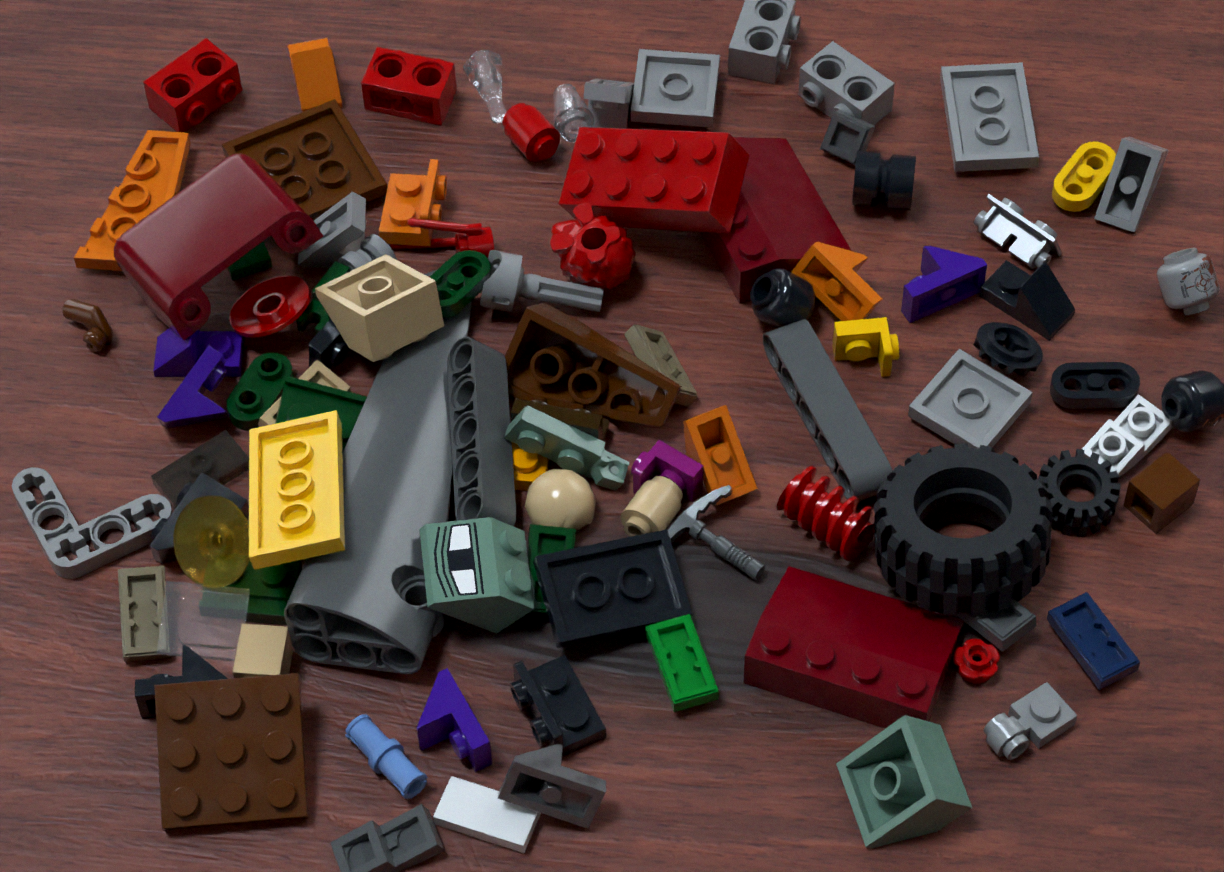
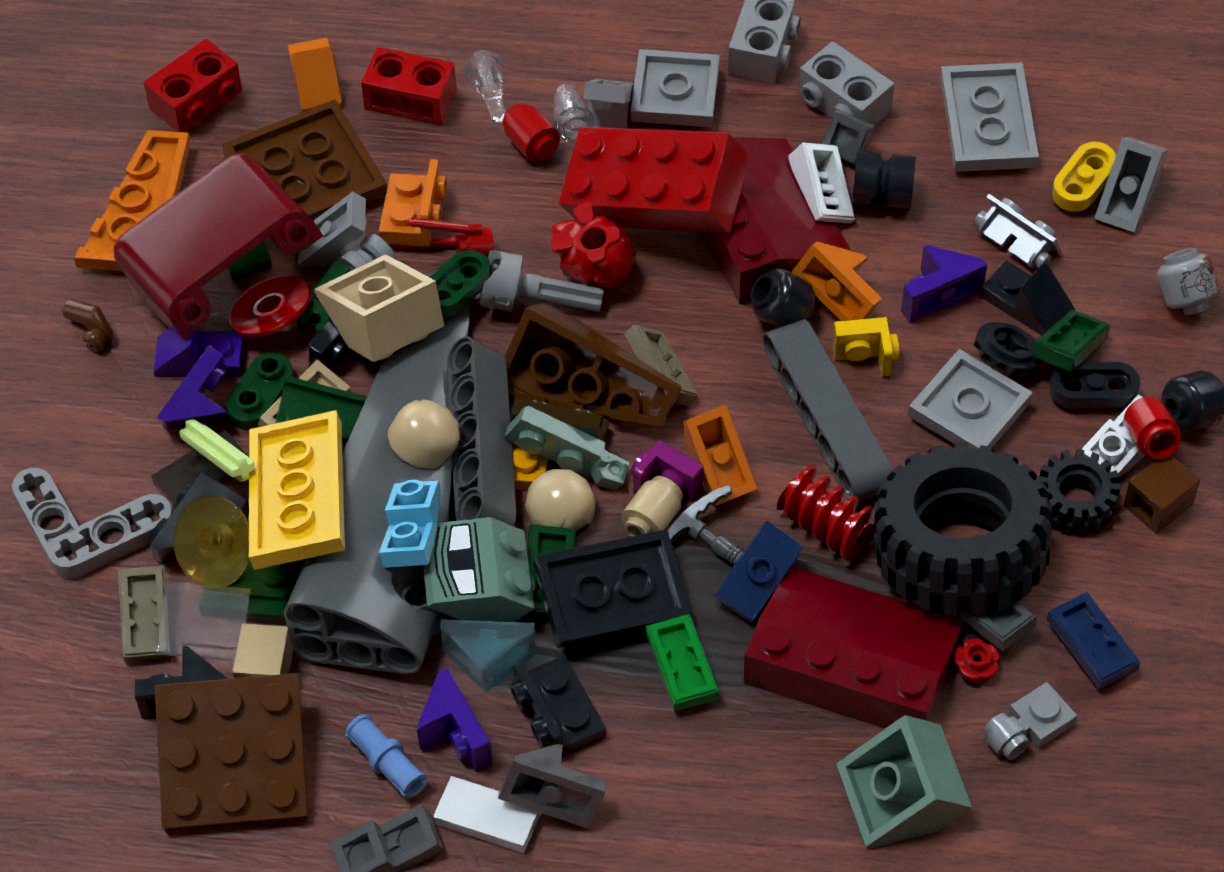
none -> yellowish green axle [180,418,255,482]
none -> medium azure slope [379,480,440,568]
none -> tan hair [387,399,460,469]
none -> clear light blue slope [440,619,536,693]
none -> dark blue plate [713,520,804,623]
none -> white slope [788,143,855,223]
none -> dark green plate [1031,310,1111,372]
none -> red brick [1123,397,1181,460]

